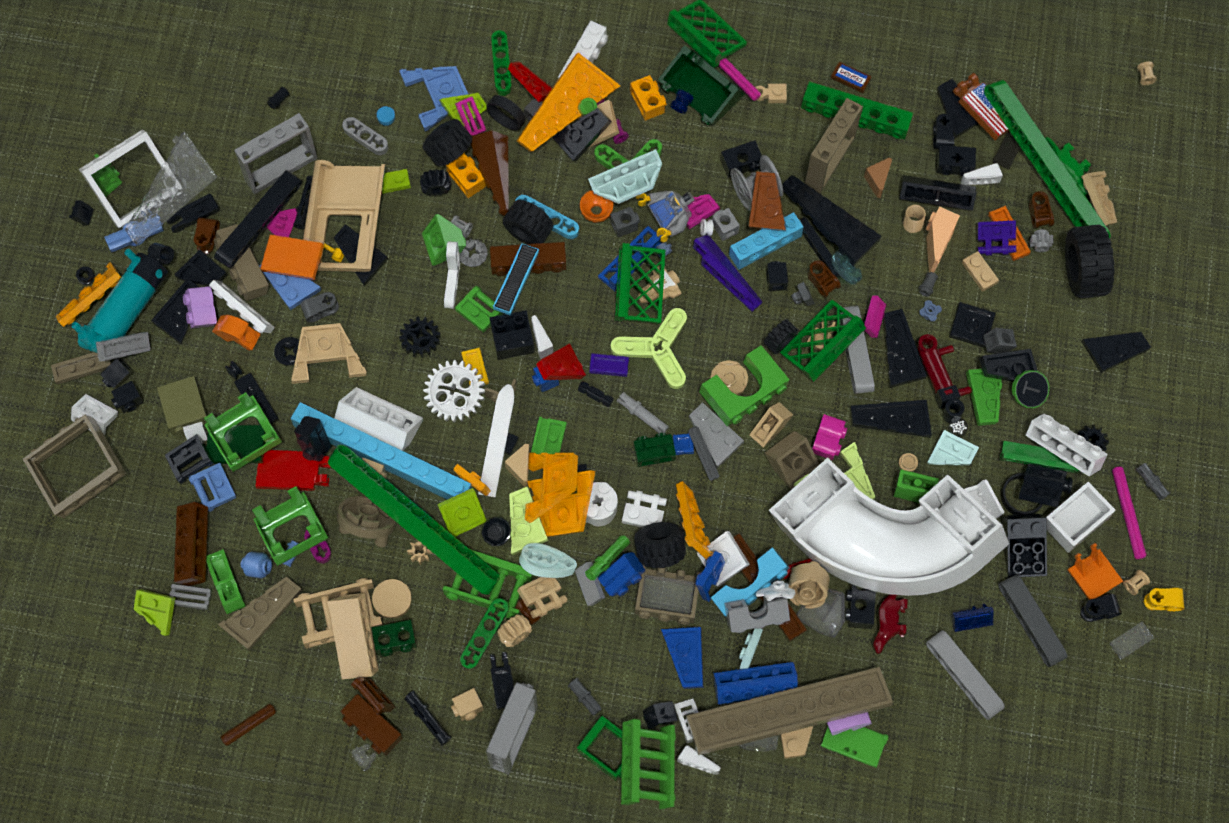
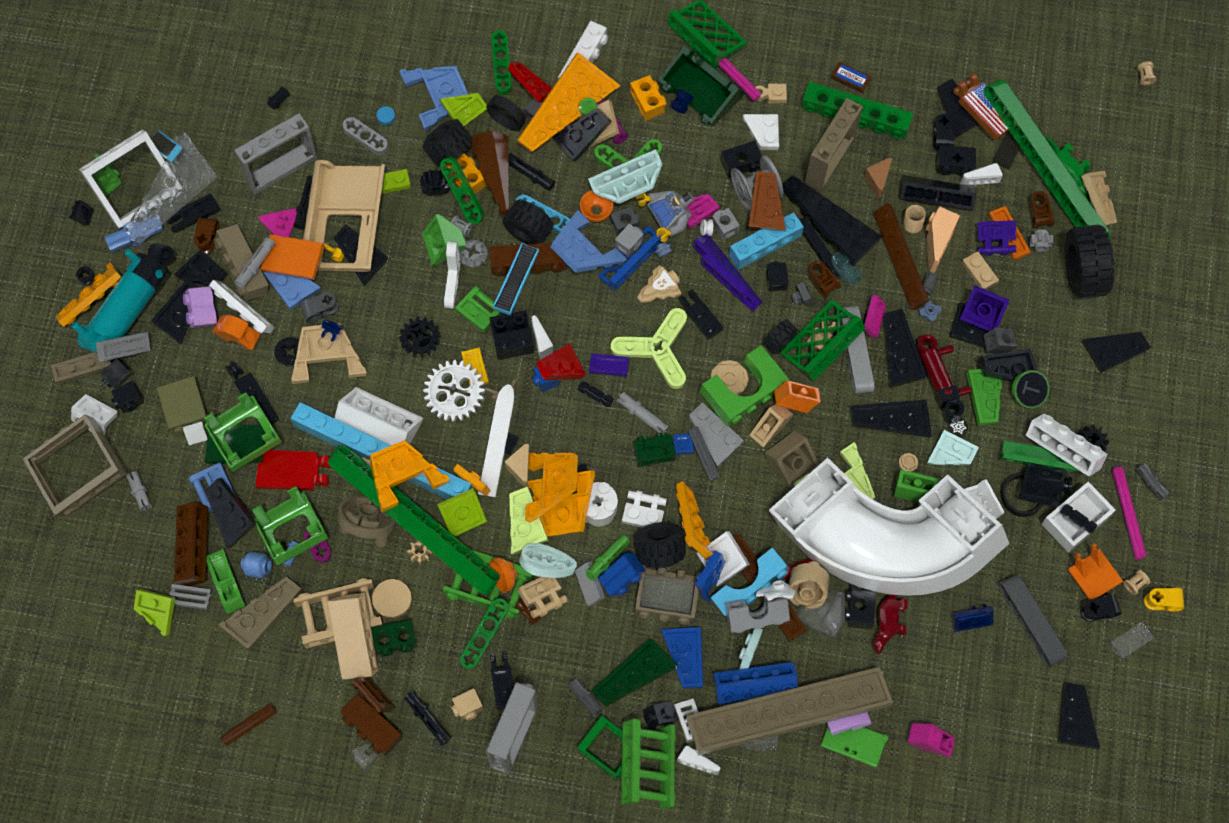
black plate [165,434,214,484] -> none
black beam [214,170,302,269] -> none
black brick [294,416,331,462] -> none
dark pink tile [455,96,486,136] -> none
black hair [481,517,512,547] -> none
tan gear [497,615,532,647] -> none
bright green plate [531,417,567,454] -> none
green fence [614,243,666,324] -> none
tan wing [780,726,813,759] -> none
dark pink brick [812,414,848,460] -> none
light grey beam [926,630,1005,720] -> none
black slope [1002,514,1047,578] -> none
none -> light grey pin [126,471,152,511]
none -> tile [151,130,183,162]
none -> black wing [205,478,256,549]
none -> light grey pin [234,237,276,289]
none -> clear blue tile [321,319,344,342]
none -> light orange wing [369,440,450,512]
none -> green beam [440,157,485,225]
none -> orange piece [489,557,517,593]
none -> black pin [508,153,555,191]
none -> medium blue wing [550,210,627,273]
none -> dark green wing [591,638,678,707]
none -> light grey brick [615,224,644,258]
none -> black hinge [679,289,724,340]
none -> white wing [743,114,779,150]
none -> orange brick [774,380,821,413]
none -> reddish brown plate [873,203,929,310]
none -> dark pink slope [908,723,955,757]
none -> dark purple slope [960,285,1010,331]
none -> black wing [1058,683,1100,750]
none -> black axle [1060,504,1097,533]

